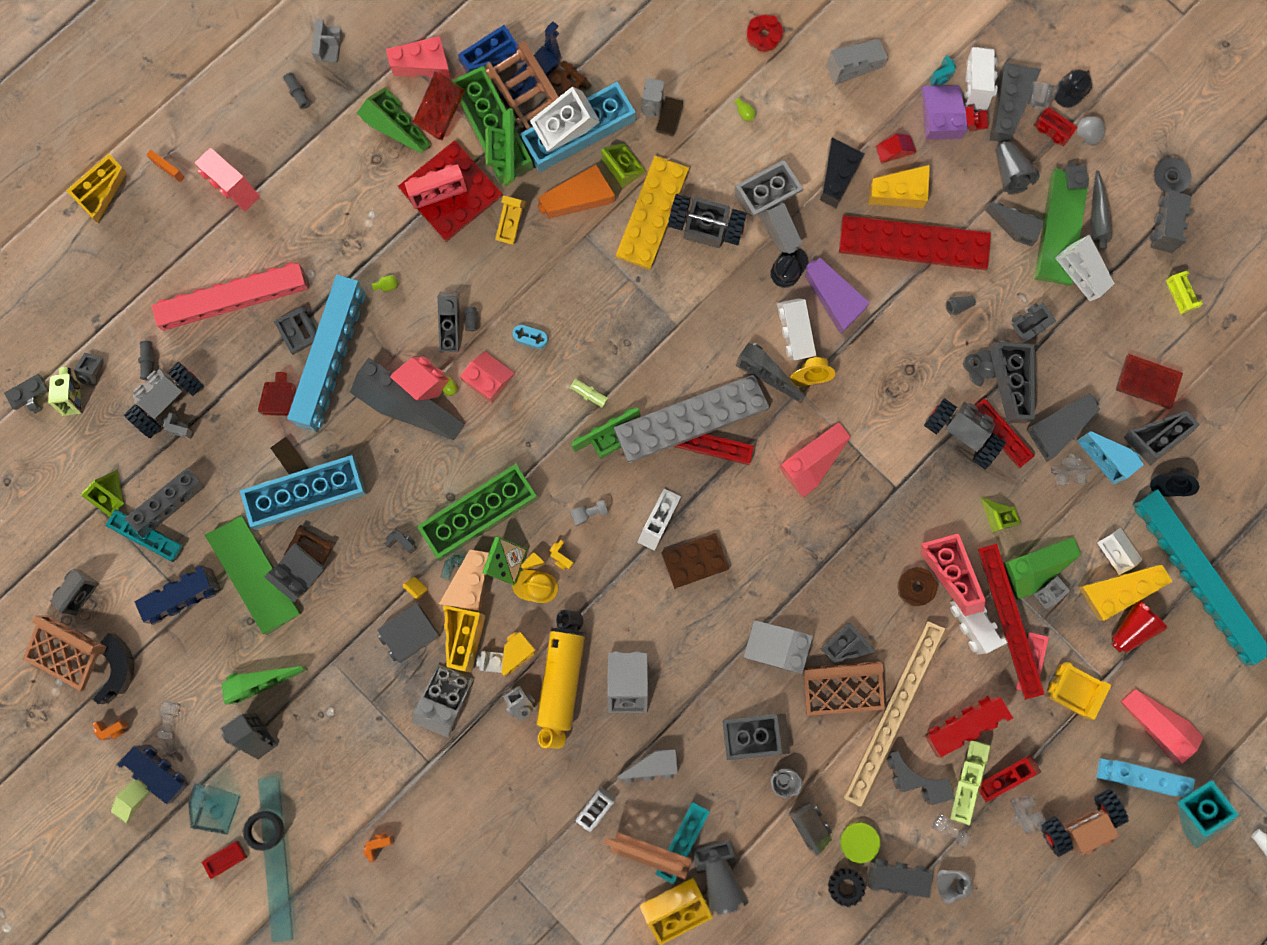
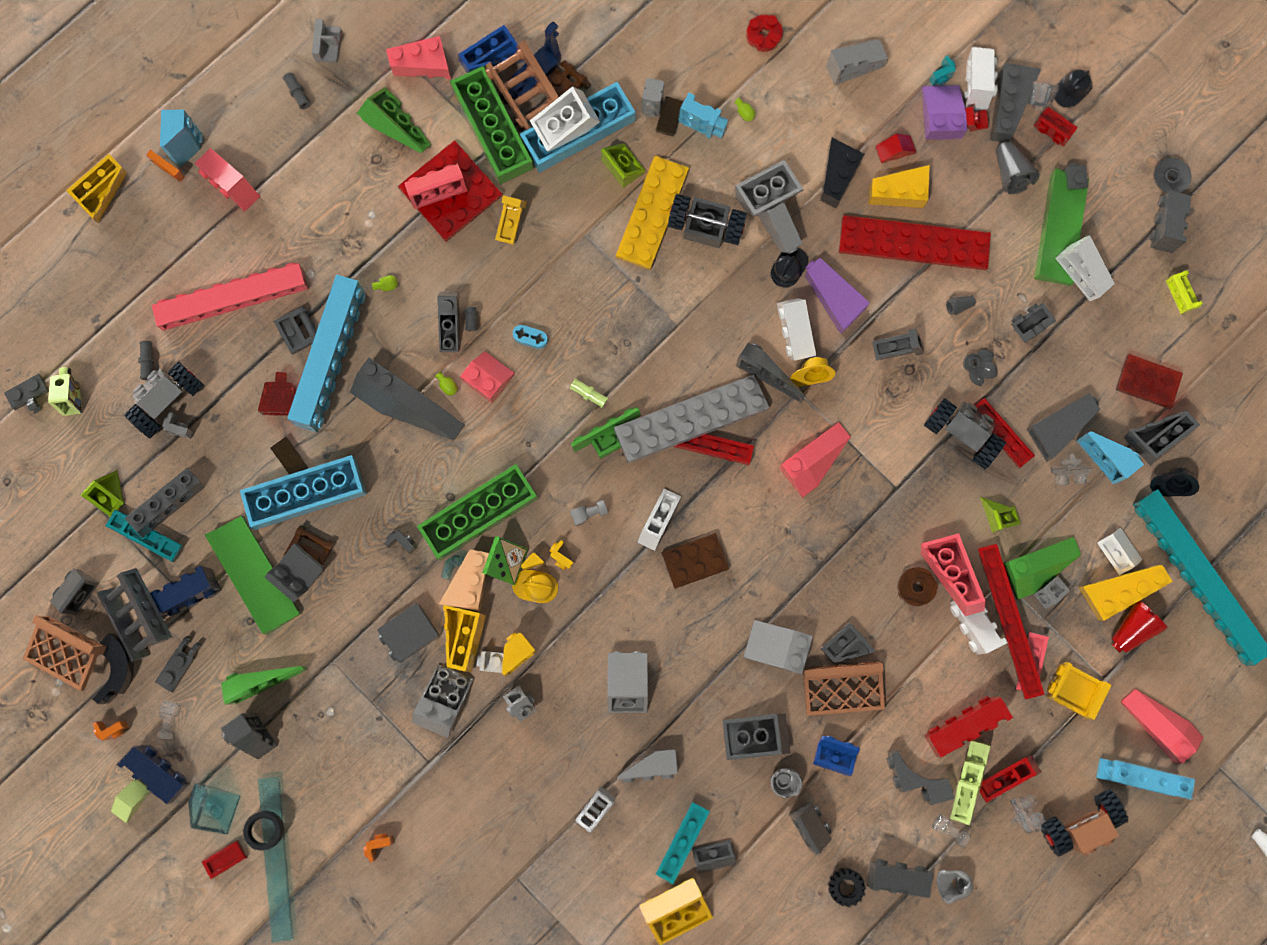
dark grey bracket [74,353,104,386] -> none
coral slope [390,356,449,401] -> none
yellow slope [402,577,428,600] -> none
clear red plate [413,71,465,140] -> none
bright green bracket [485,108,516,186] -> none
yellow piece [536,609,586,749] -> none
orange slope [537,165,615,219] -> none
nougat fence [604,832,693,879] -> none
dark grey cone [706,854,749,915] -> none
lime tile [840,822,880,863] -> none
tan plate [844,621,947,808] -> none
dark grey slope [985,202,1044,247] -> none
dark grey wedge [989,342,1035,424] -> none
light grey hair [1077,117,1106,146] -> none
dark grey piece [1091,171,1112,250] -> none
teal slope [1177,780,1239,849] -> none
none -> flat silver fence [97,568,172,662]
none -> dark grey hinge [155,636,201,692]
none -> medium azure slope [160,110,203,167]
none -> medium azure hips [678,93,728,138]
none -> blue bracket [813,736,860,777]
none -> dark grey bracket [872,329,923,361]

